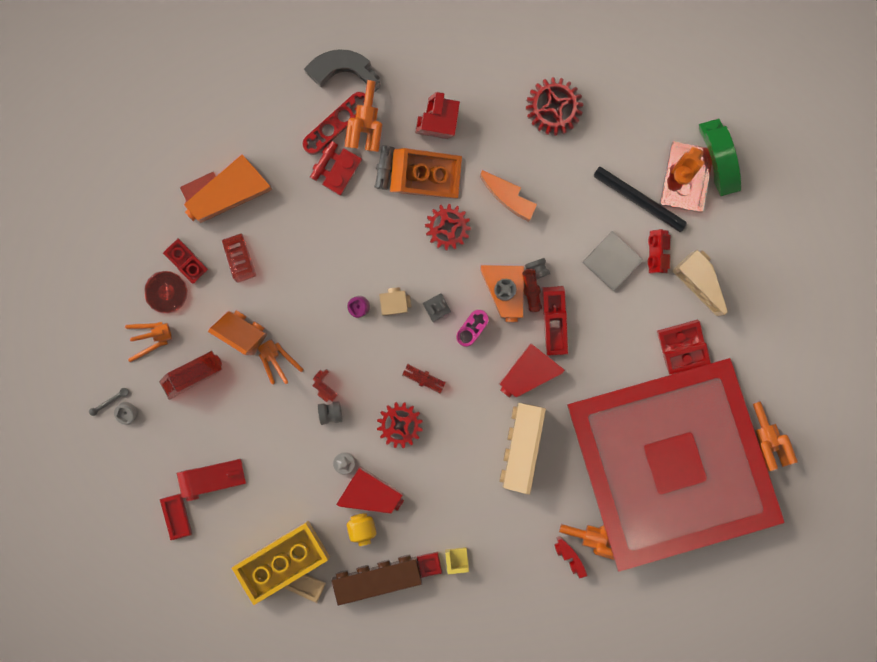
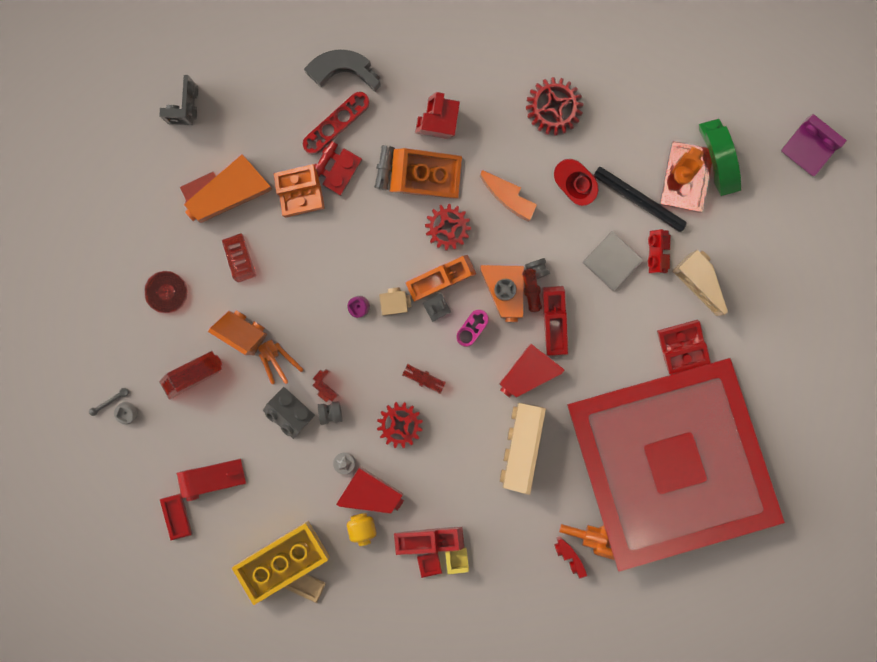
orange plant [125,322,172,362] -> none
red slope [163,238,208,284] -> none
reddish brown brick [331,554,422,606] -> none
orange plant [344,80,383,152] -> none
orange plant [753,401,798,472] -> none
none -> dark grey bracket [159,75,198,125]
none -> dark grey bracket [263,387,315,439]
none -> orange slope [273,164,325,218]
none -> red slope [394,527,465,555]
none -> orange slope [405,255,476,302]
none -> red piece [554,159,599,206]
none -> magenta bracket [781,114,847,177]

